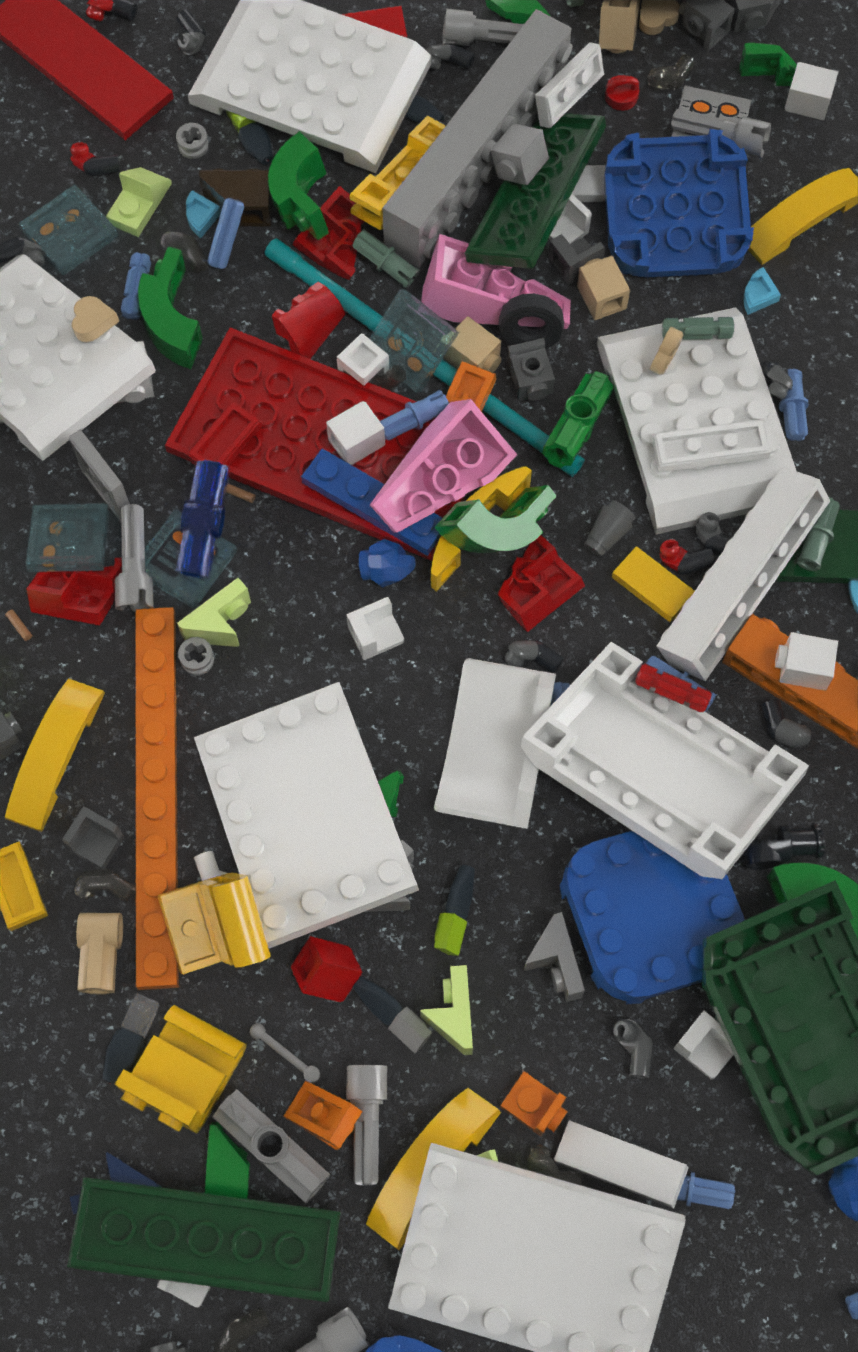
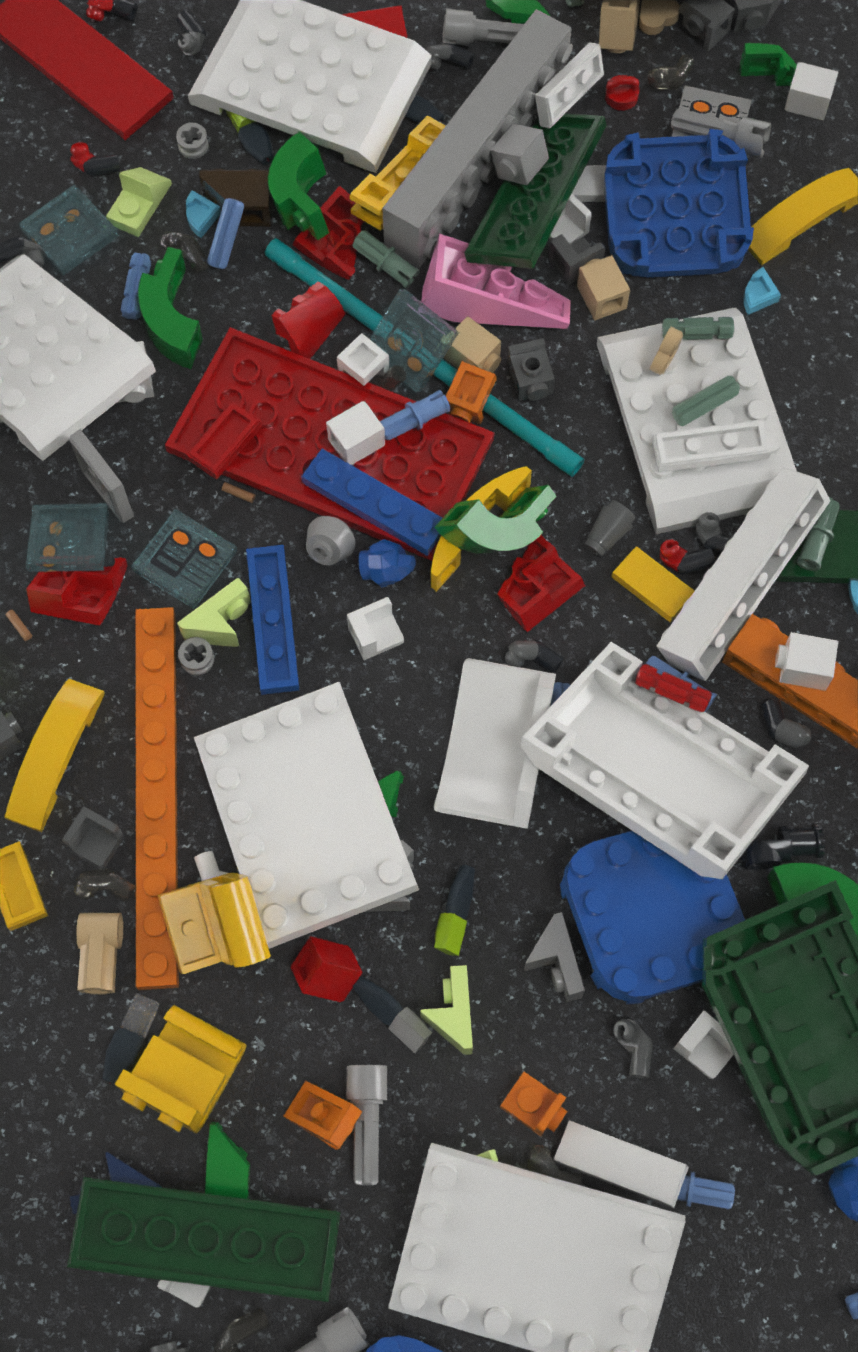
tan tile [72,296,119,342] -> none
light grey piece [115,504,154,612] -> none
clear blue piece [176,460,230,579] -> none
light grey piece [212,1089,331,1203] -> none
light grey hinge [249,1023,320,1083] -> none
yellow slope [366,1088,501,1250] -> none
bright pink wedge [370,399,517,533] -> none
black tyre [499,293,564,349] -> none
green piece [542,371,614,468] -> none
dark grey arm [760,361,793,399] -> none
medium blue axle [779,369,809,441] -> none
none -> blue plate [246,545,300,695]
none -> light grey cone [306,516,355,565]
none -> sand green axle [672,376,740,426]

